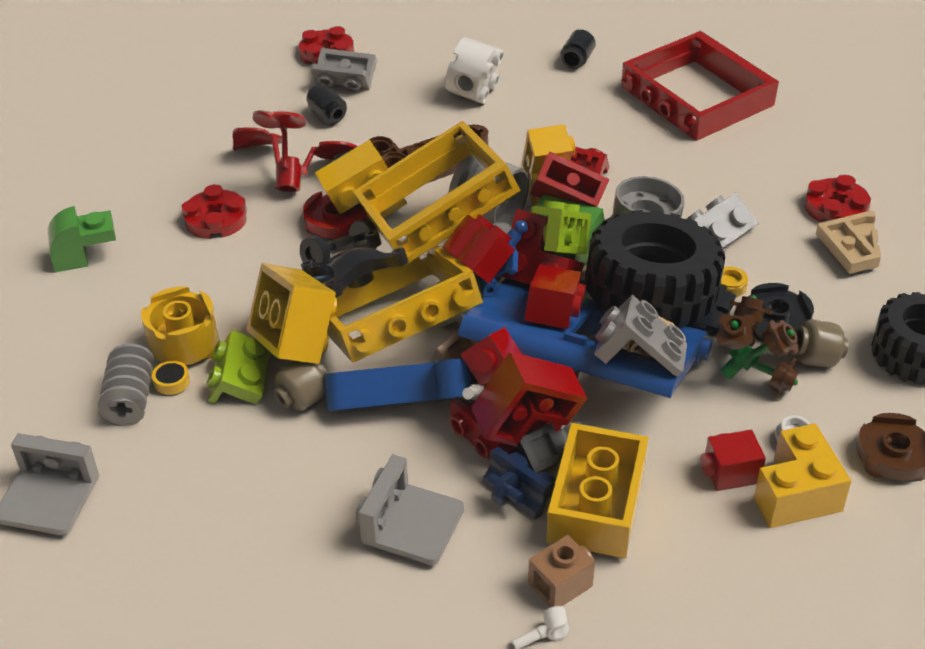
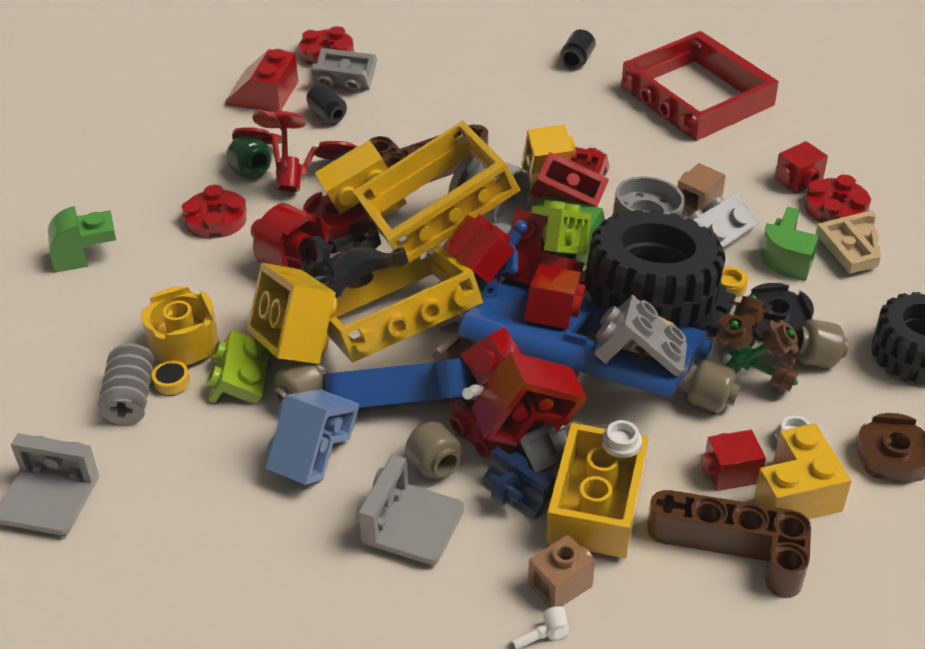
white brick [445,37,504,104] -> none
none -> red slope [225,49,299,112]
none -> dark green head [226,136,272,179]
none -> red brick [250,202,329,270]
none -> medium blue brick [265,389,360,485]
none -> dark tan head [405,421,462,479]
none -> white plate [602,420,642,458]
none -> reddish brown beam [647,490,811,598]
none -> medium nougat brick [677,163,726,214]
none -> dark tan head [683,359,741,413]
none -> bright green brick [761,207,819,281]
none -> red brick [774,141,828,194]

